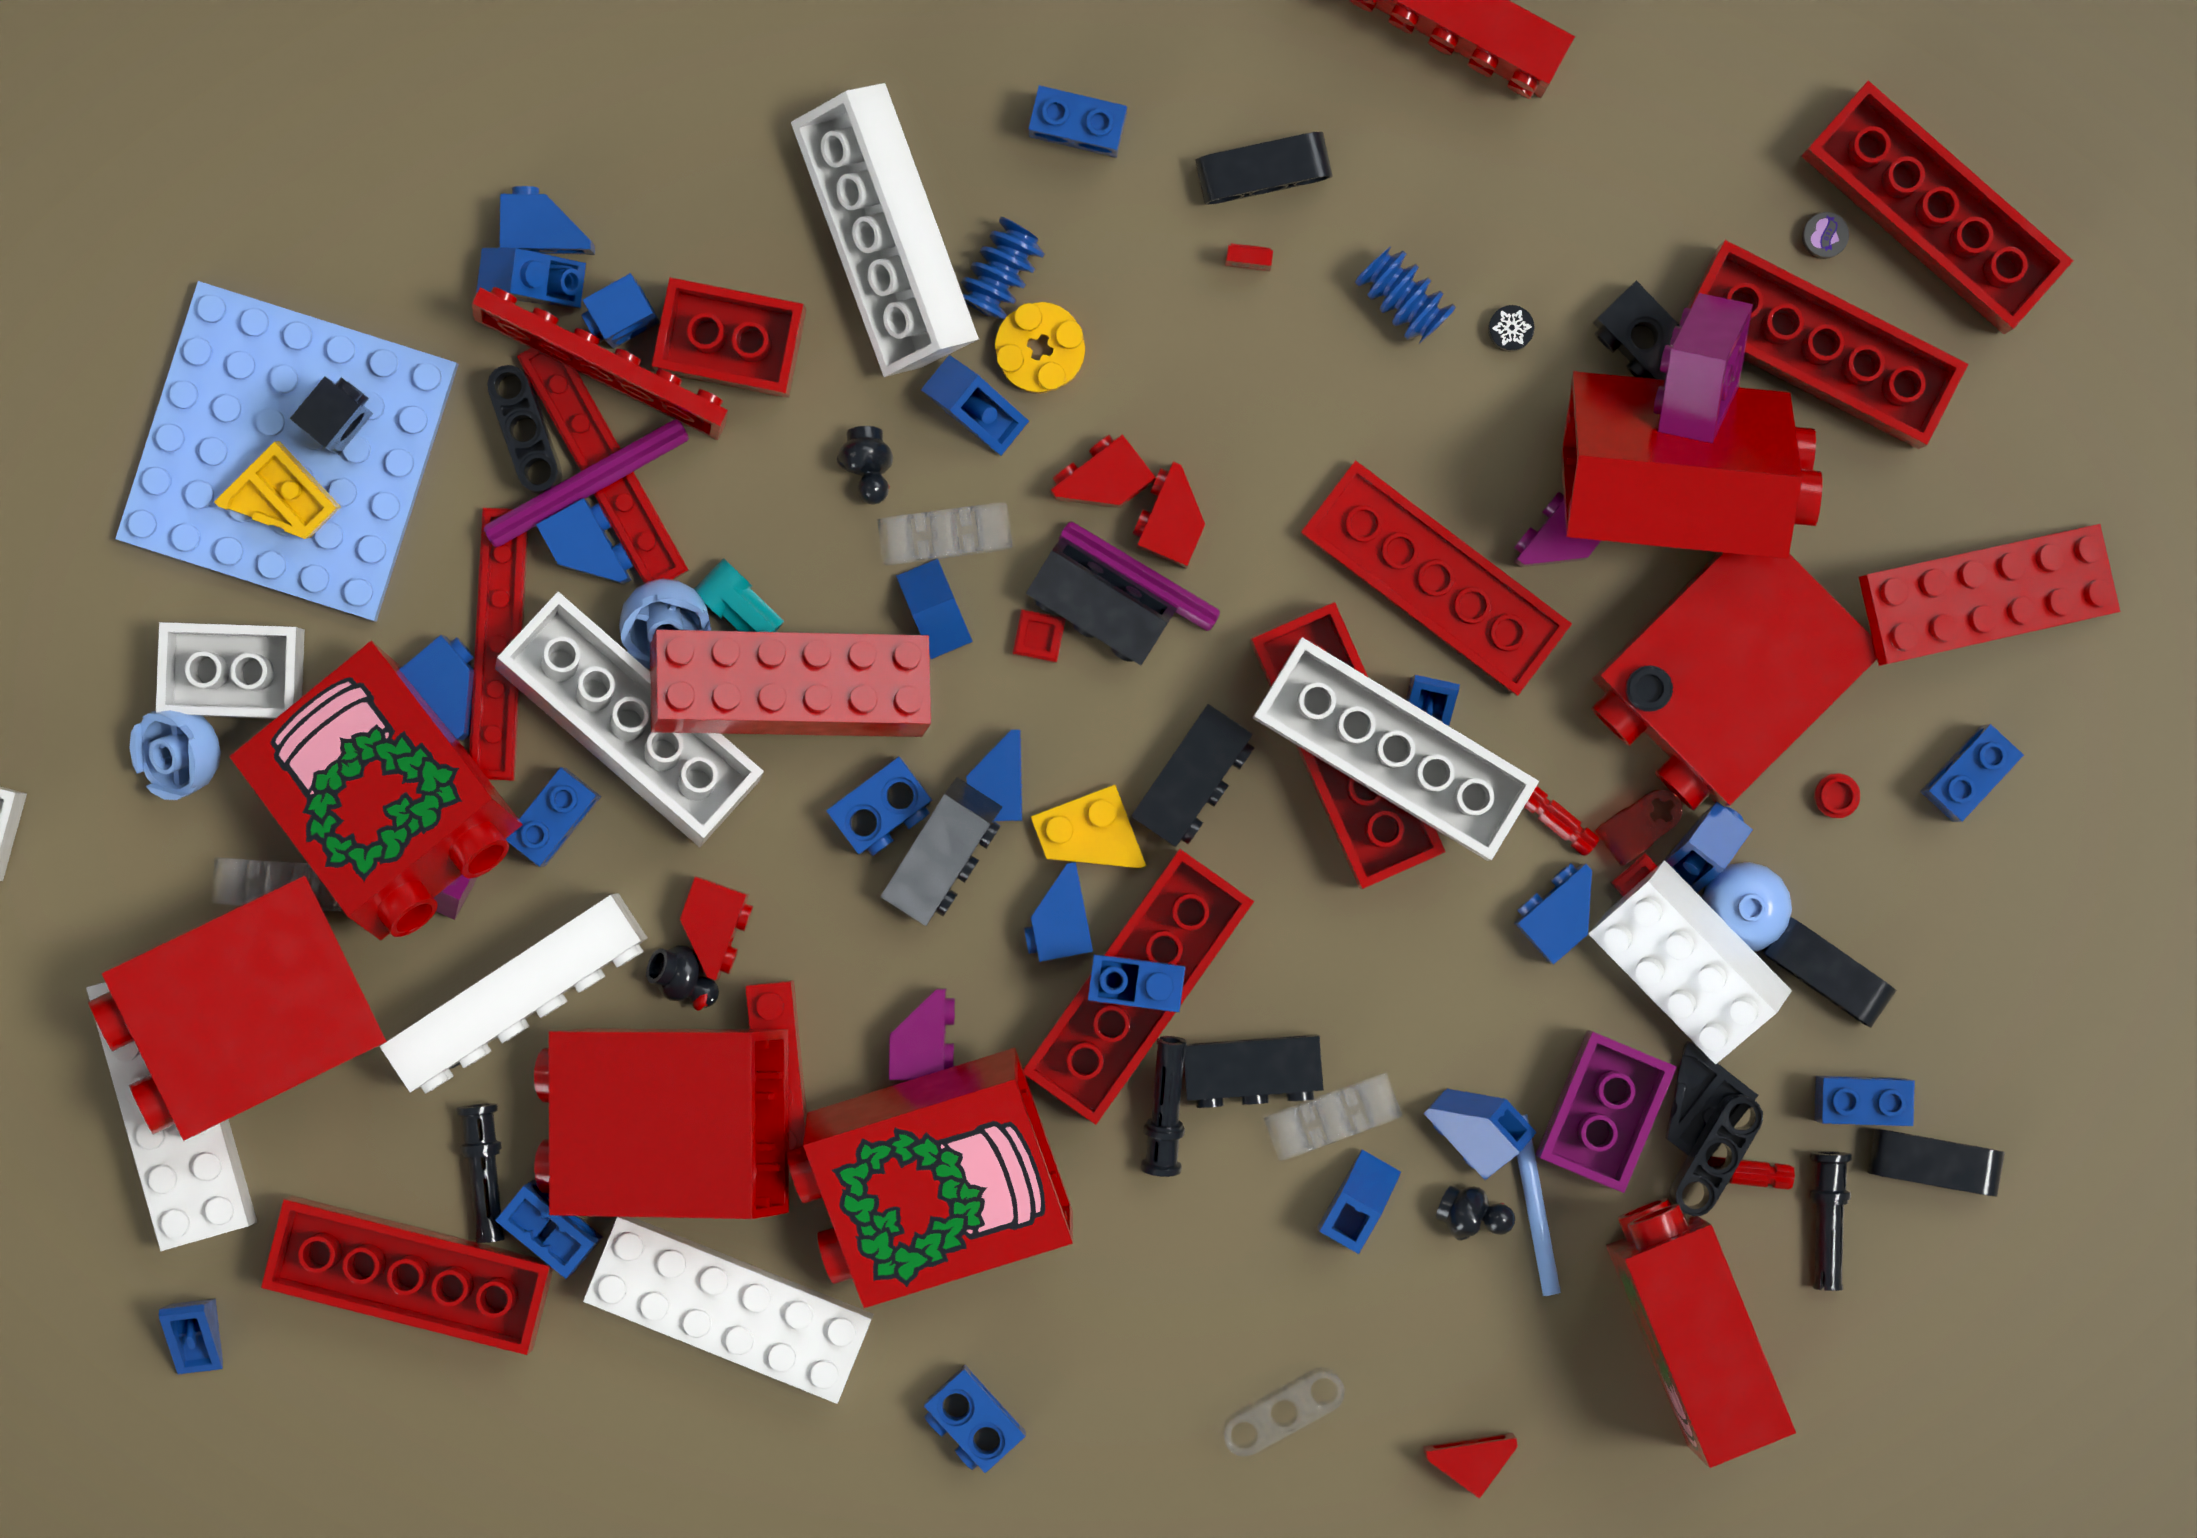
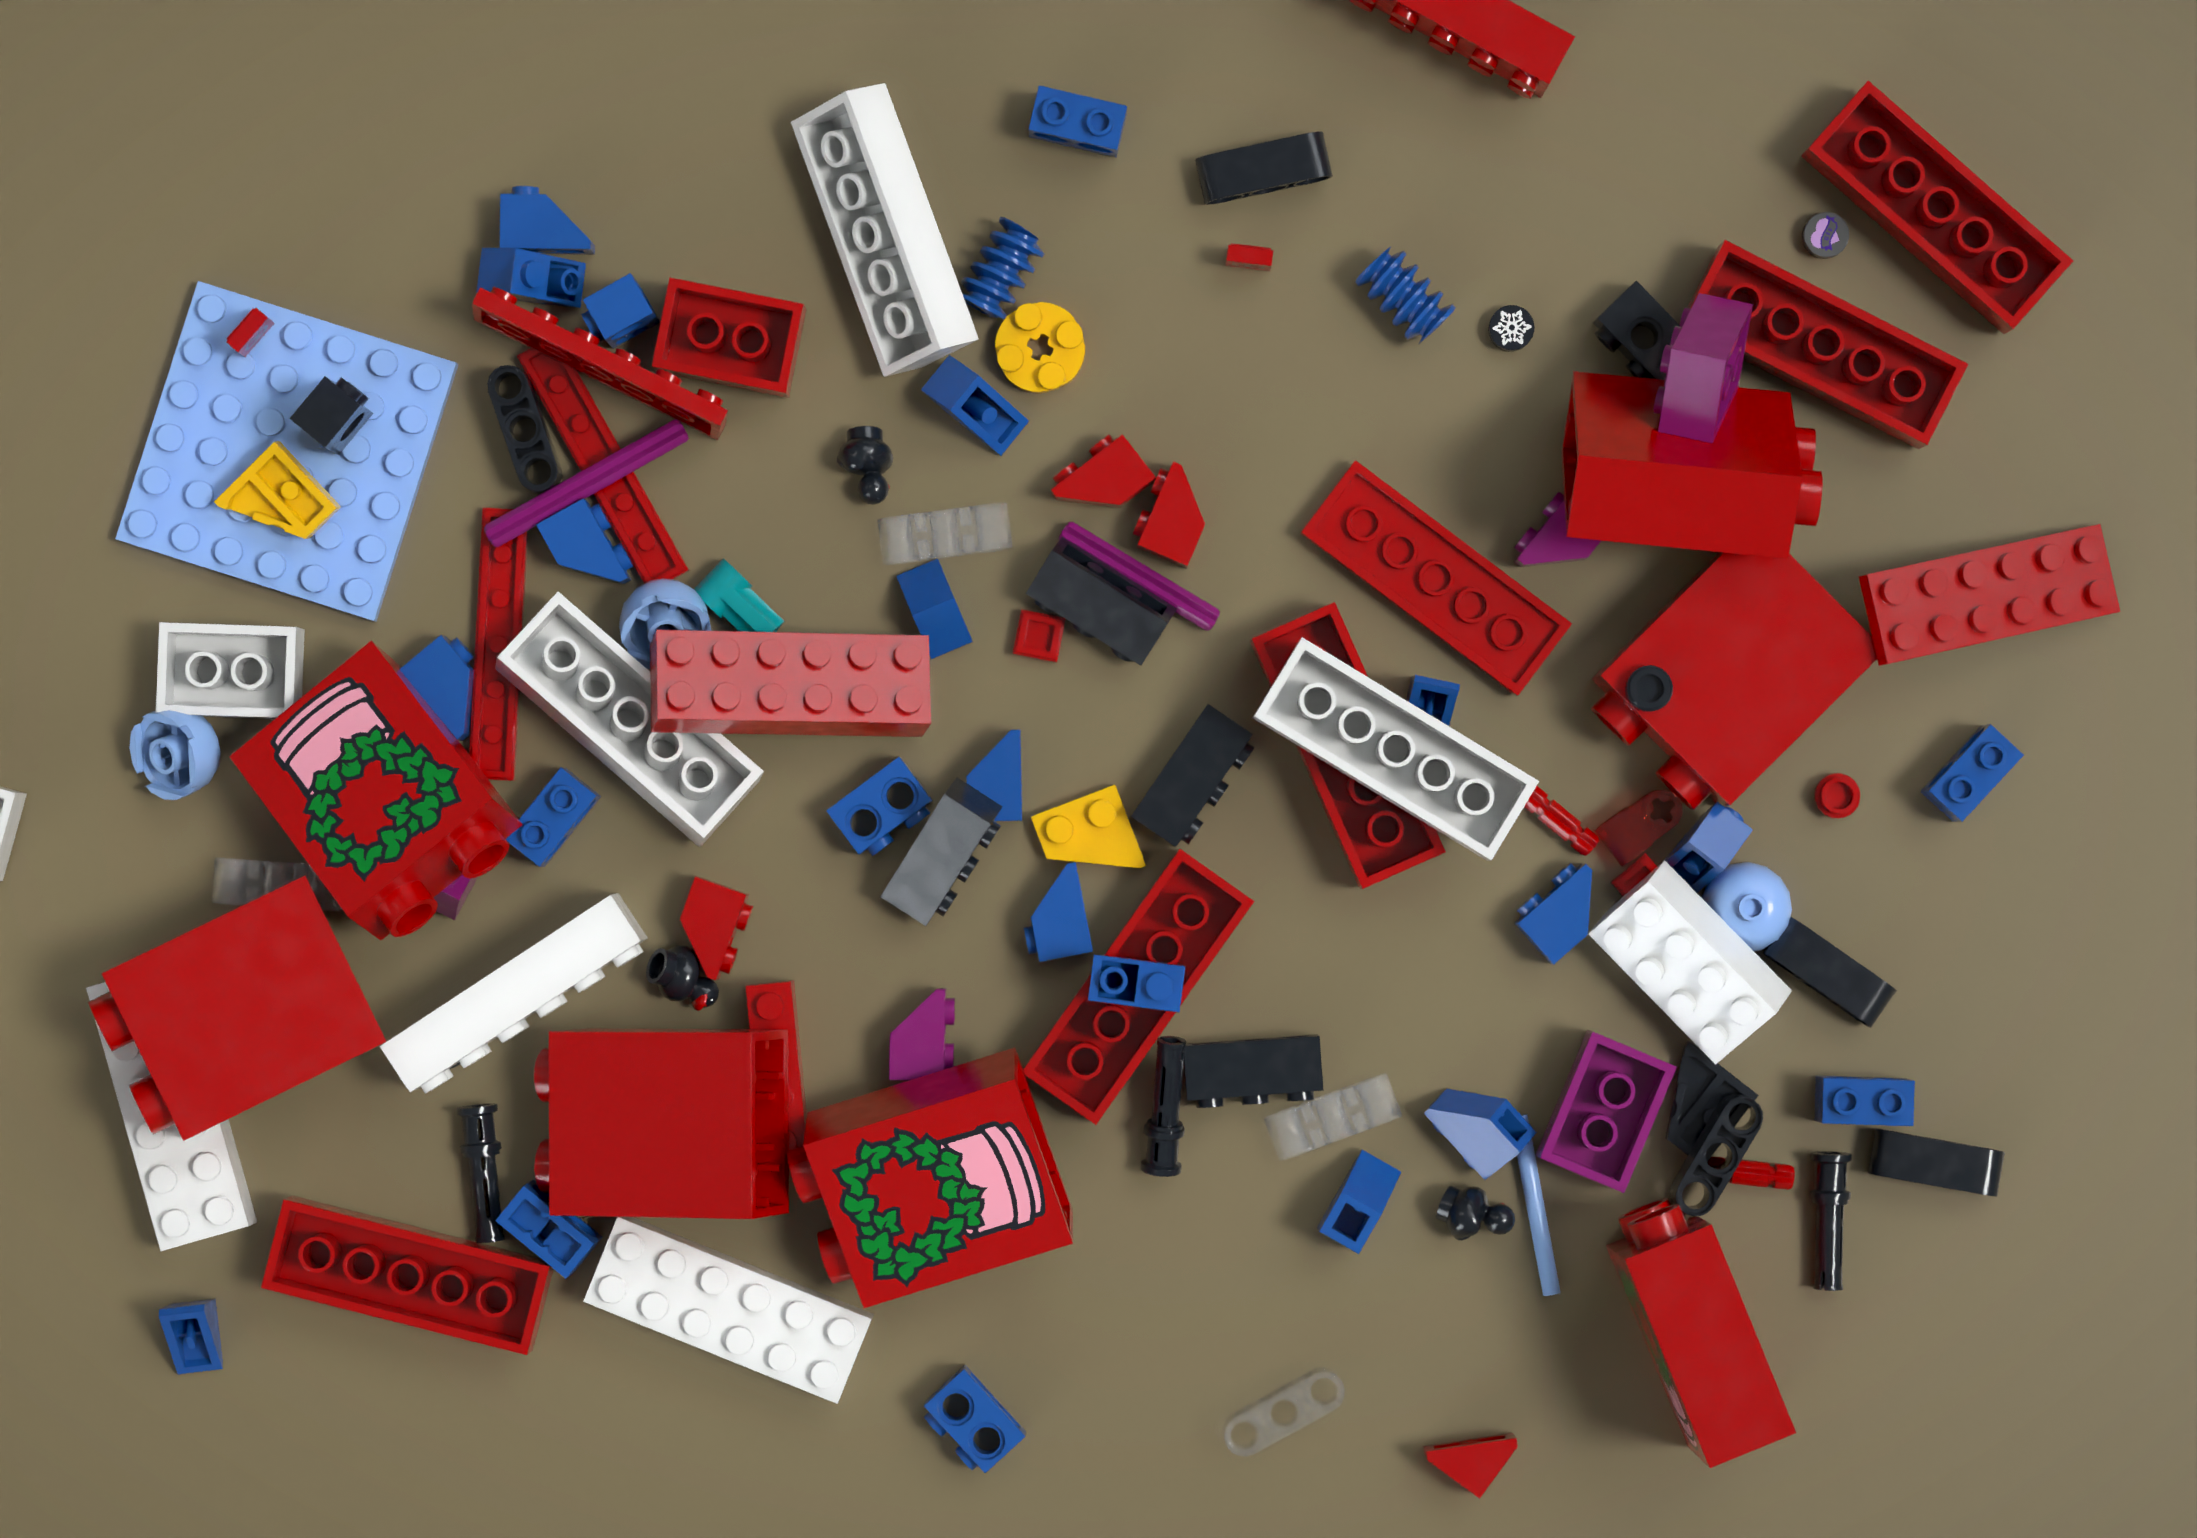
none -> red tile [226,308,275,357]

